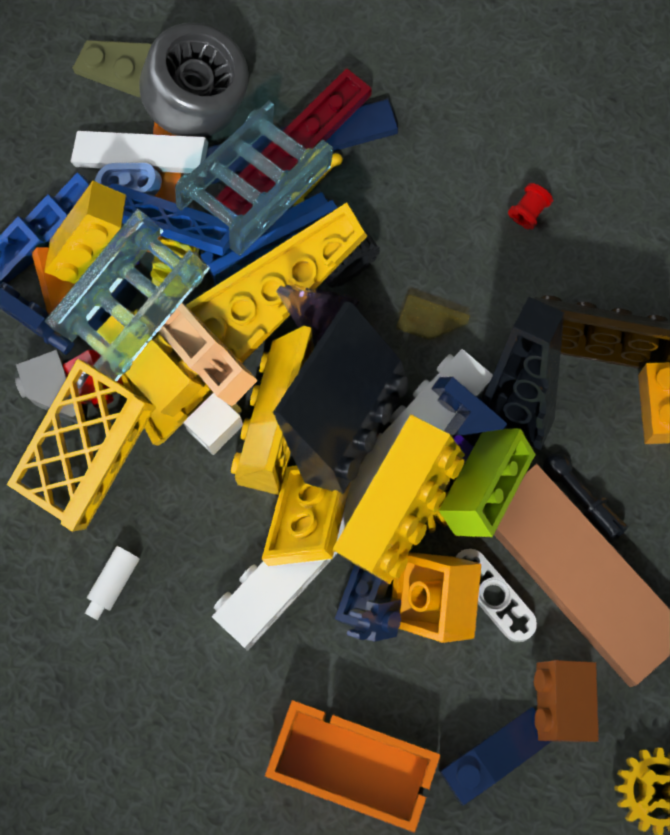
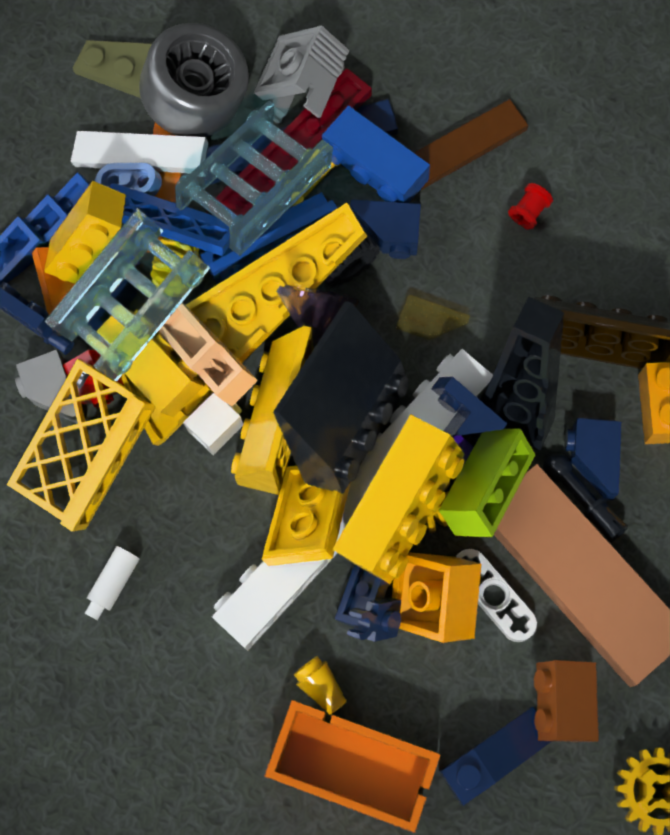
none -> light grey piece [254,25,350,124]
none -> yellow cone [294,656,347,715]
none -> blue brick [322,105,430,203]
none -> dark blue slope [350,200,421,259]
none -> reddish brown tile [414,99,528,191]
none -> dark blue slope [565,418,622,501]

